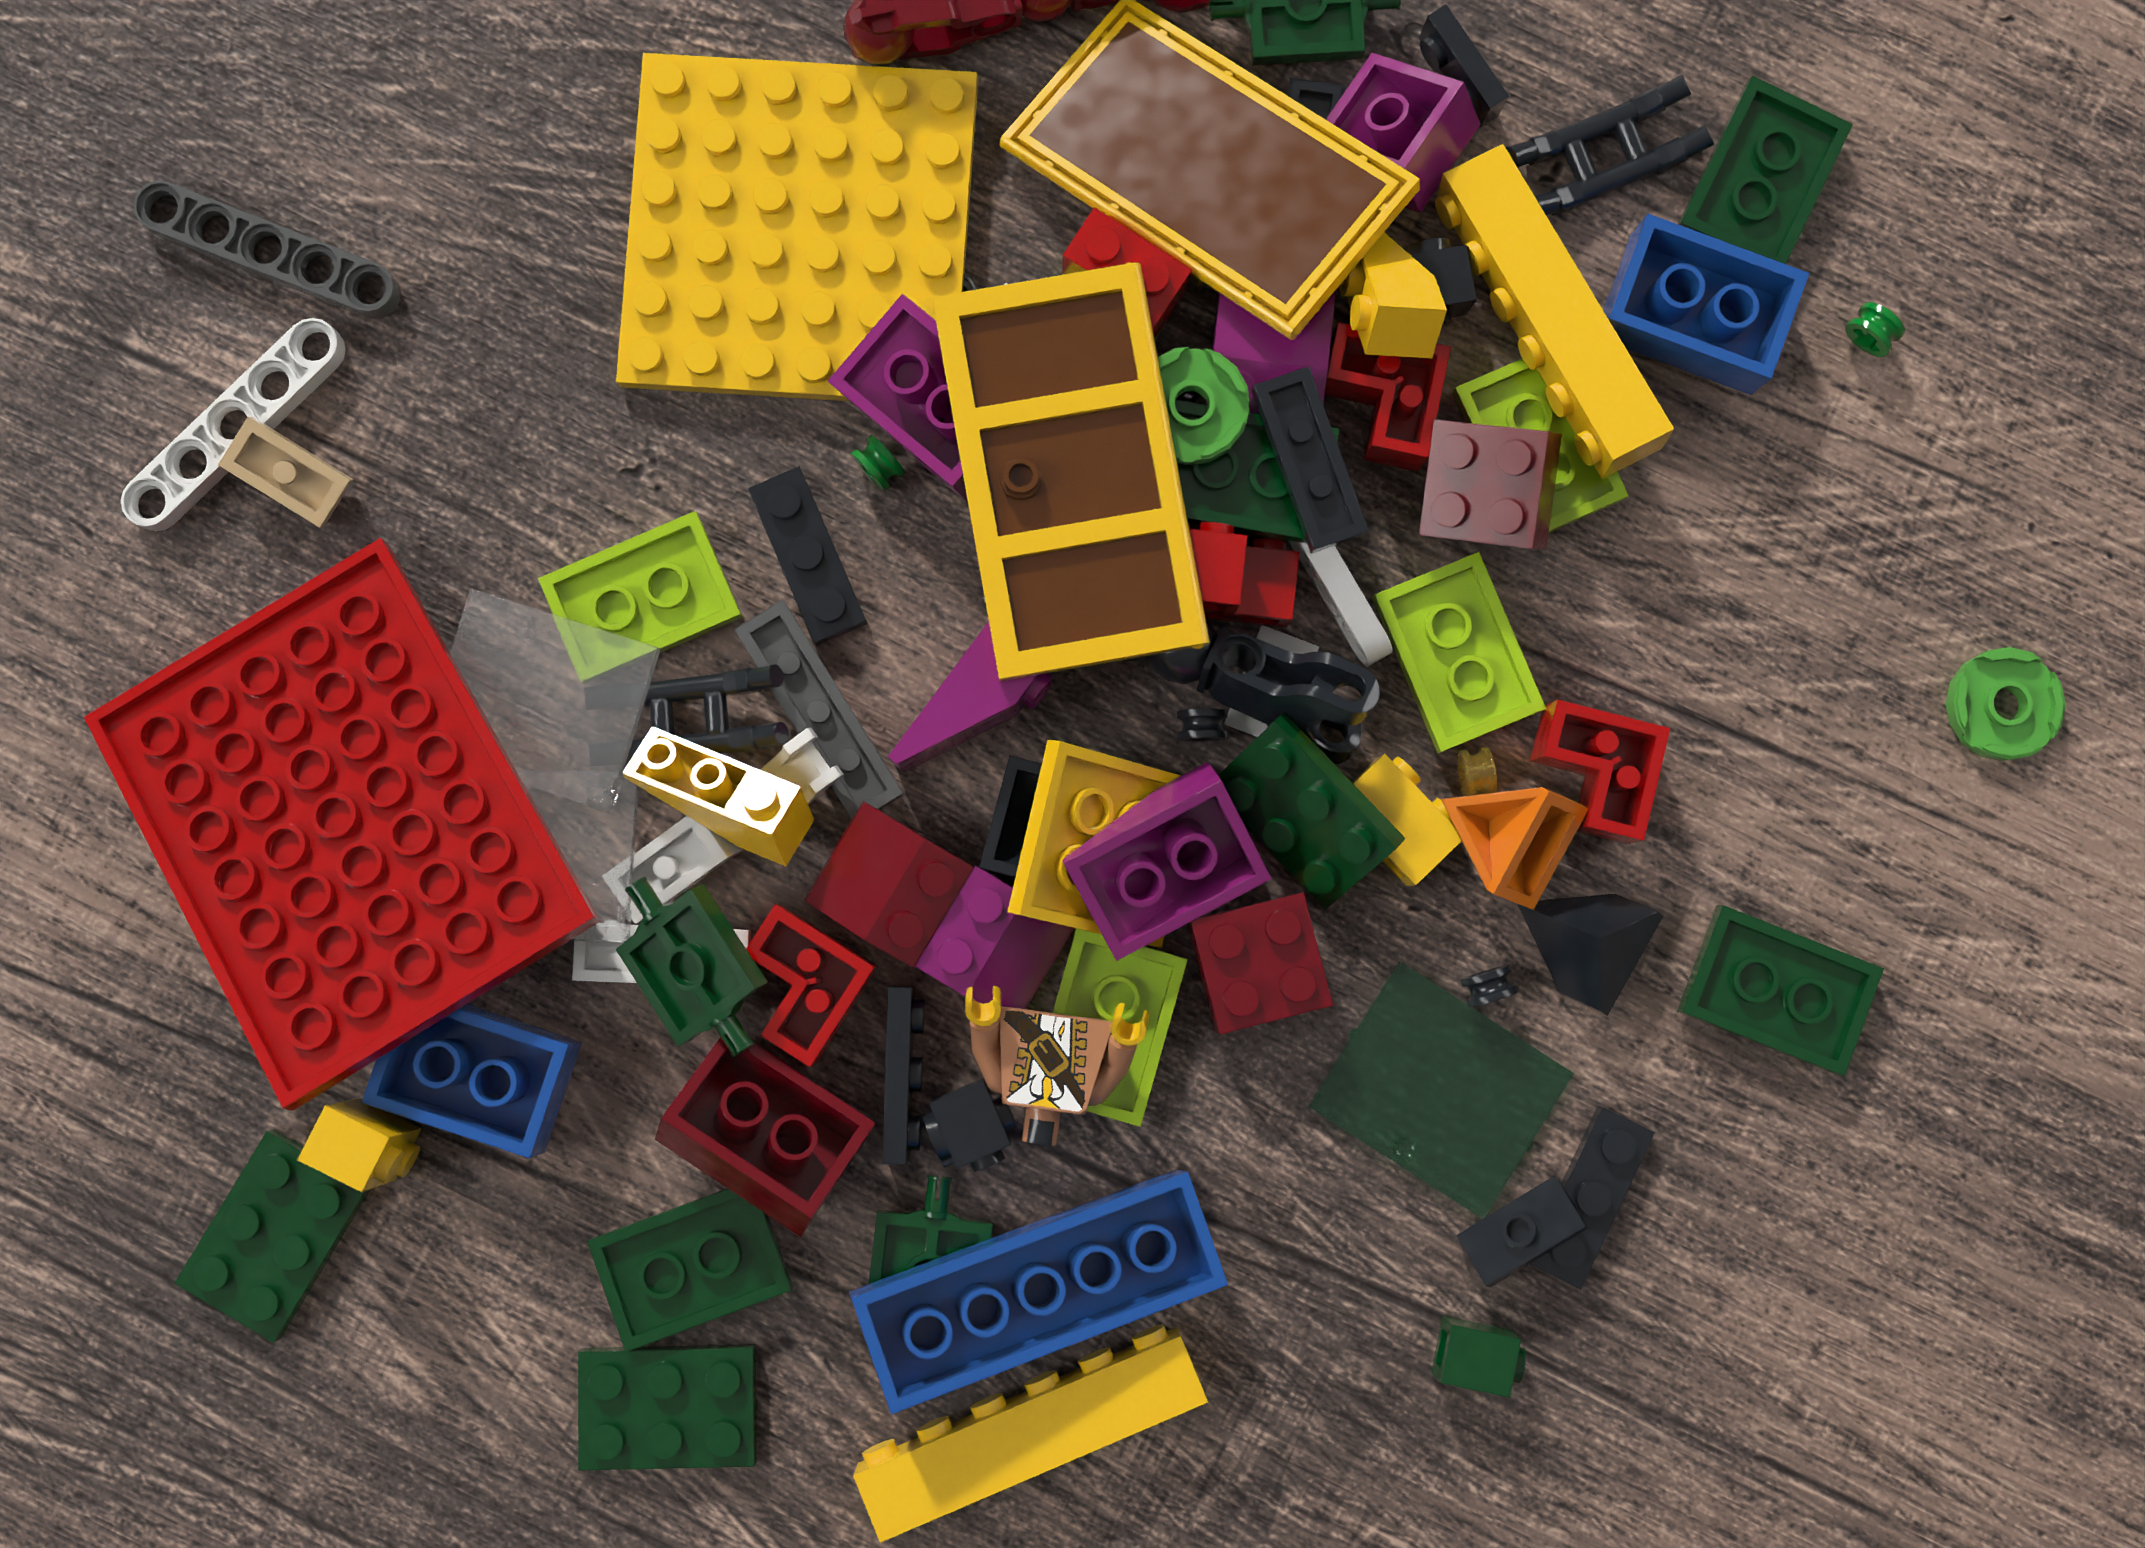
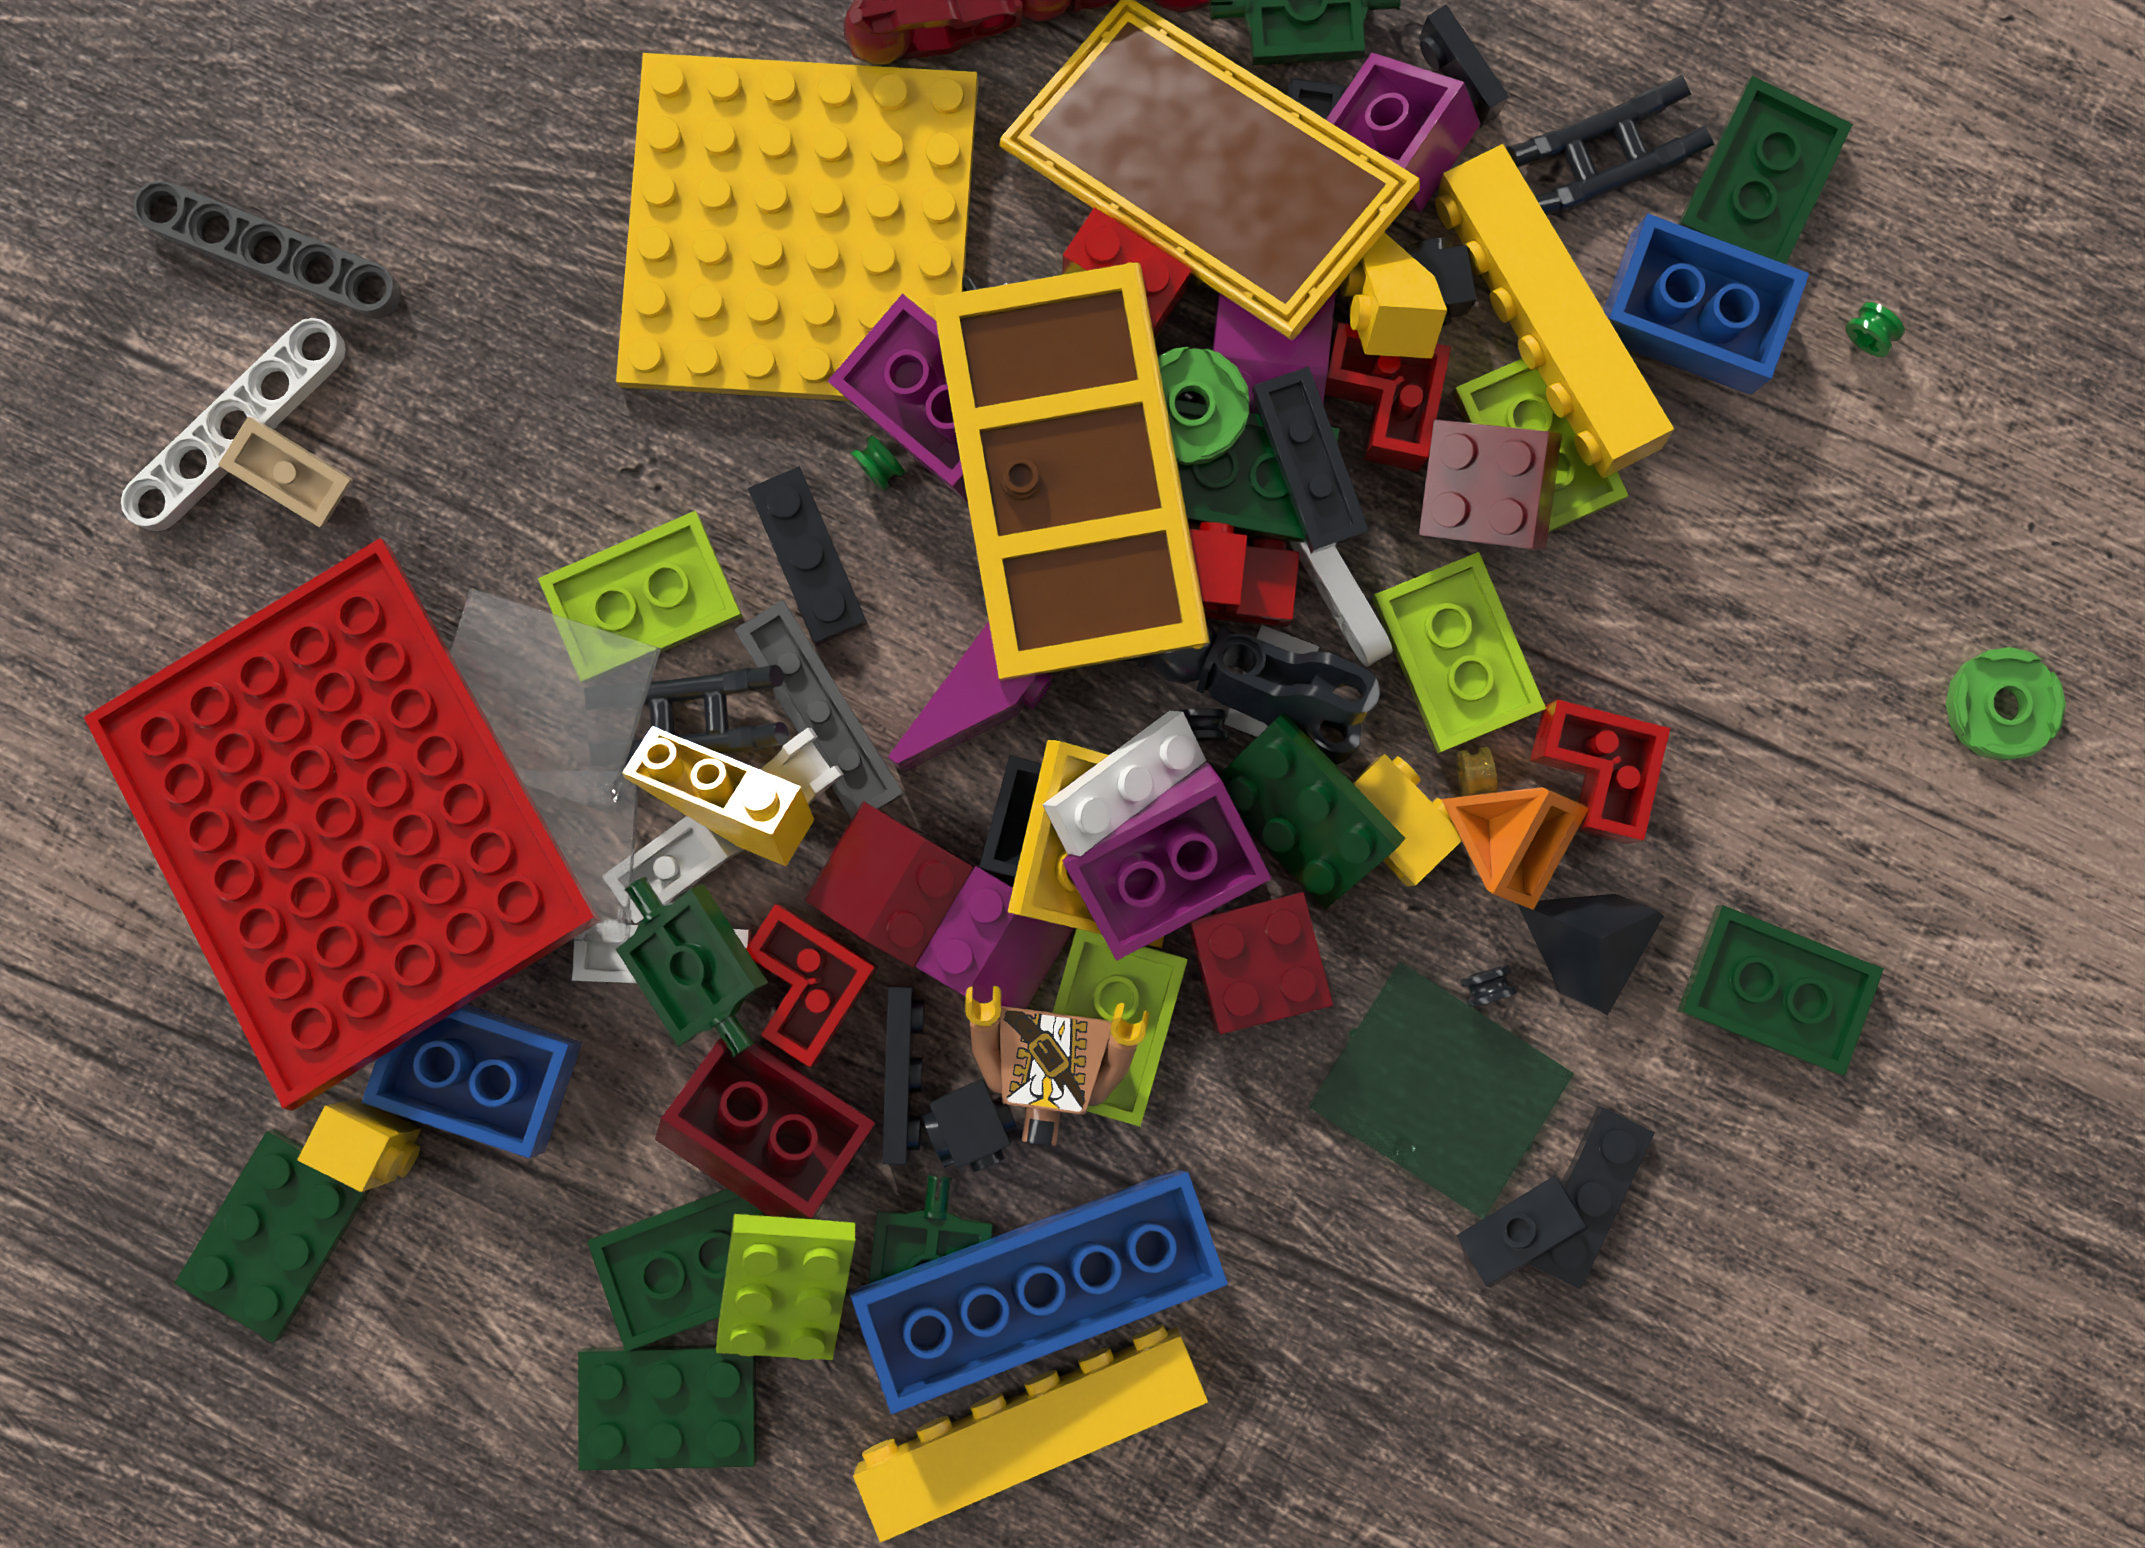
dark green brick [1431,1315,1526,1398] -> none
none -> lime plate [716,1214,855,1360]
none -> white plate [1042,711,1206,856]

